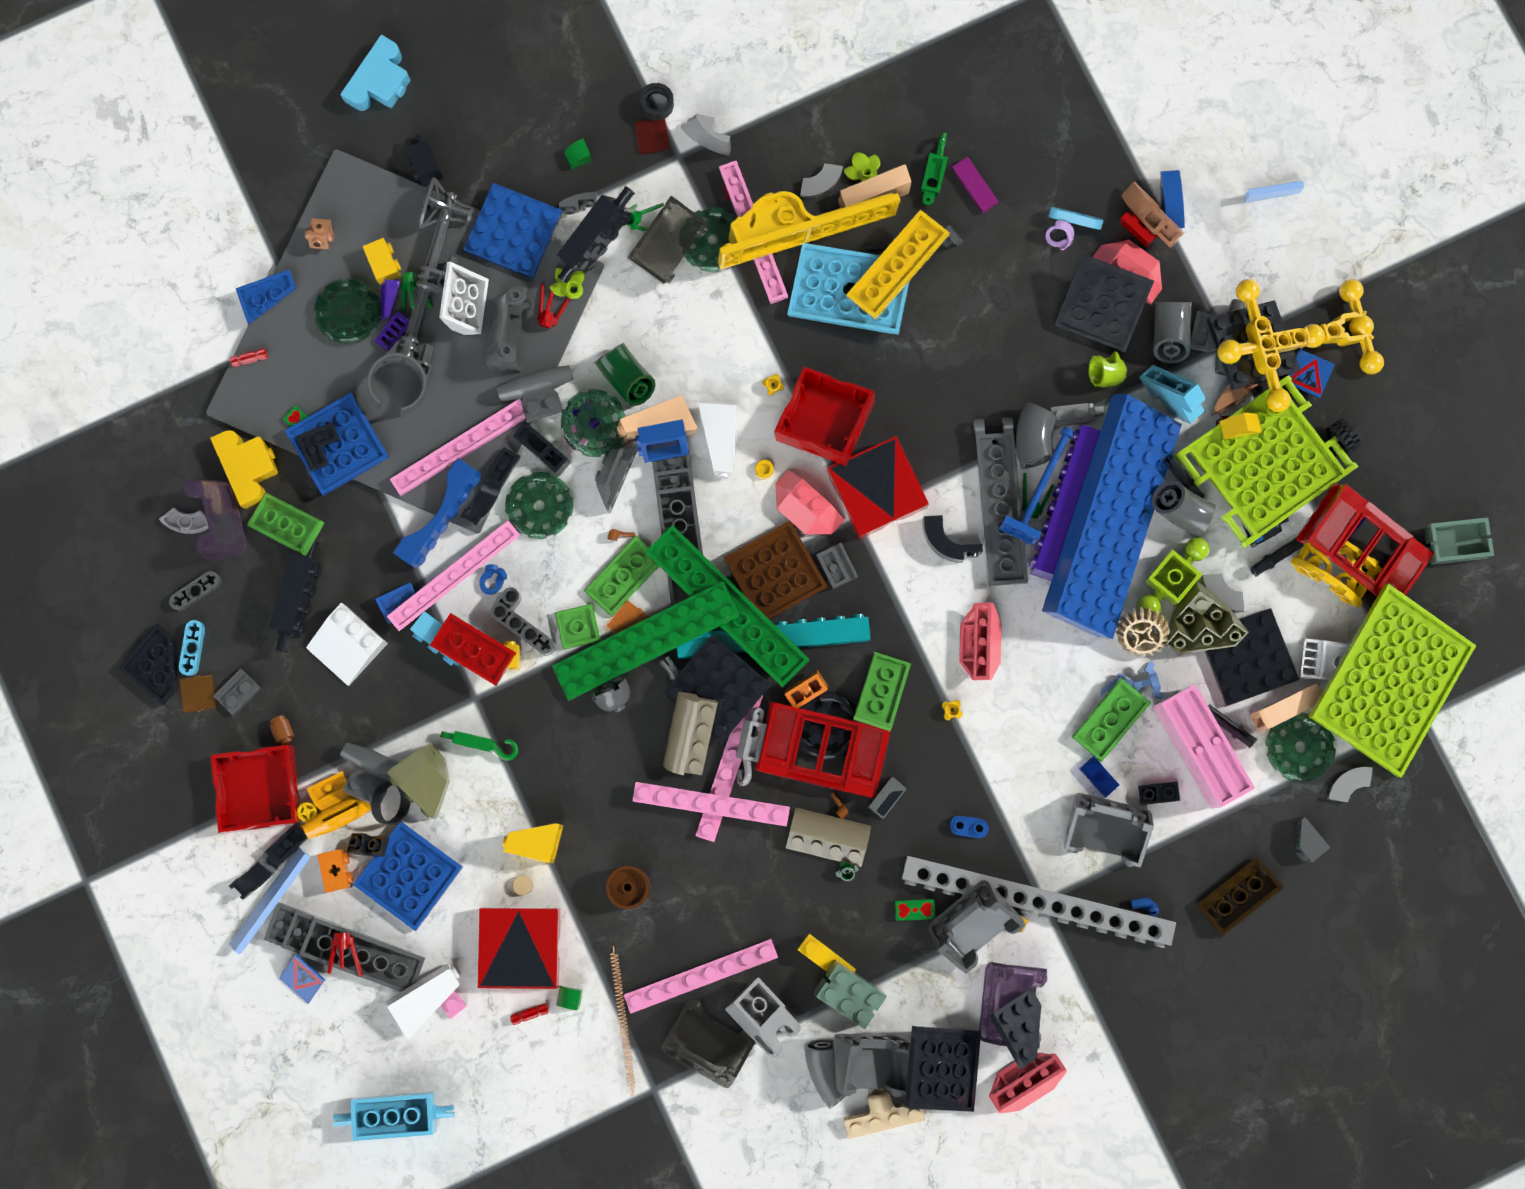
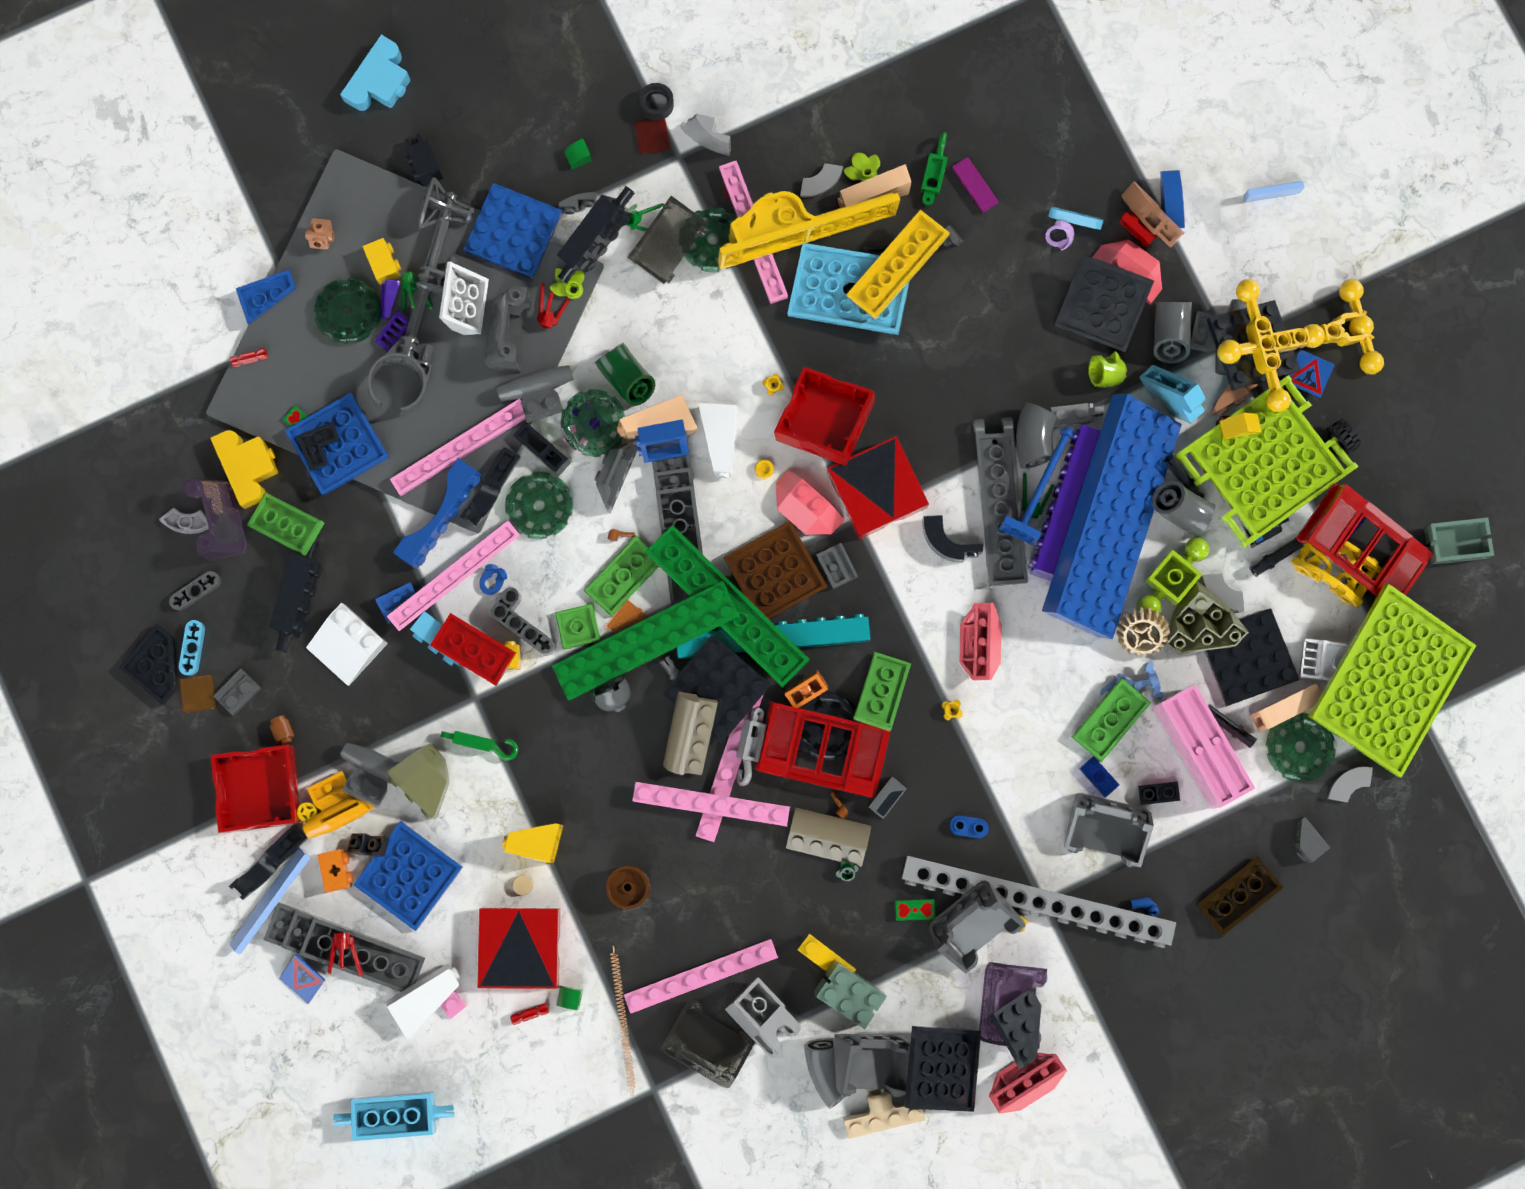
black tyre [371,781,410,825] -> none

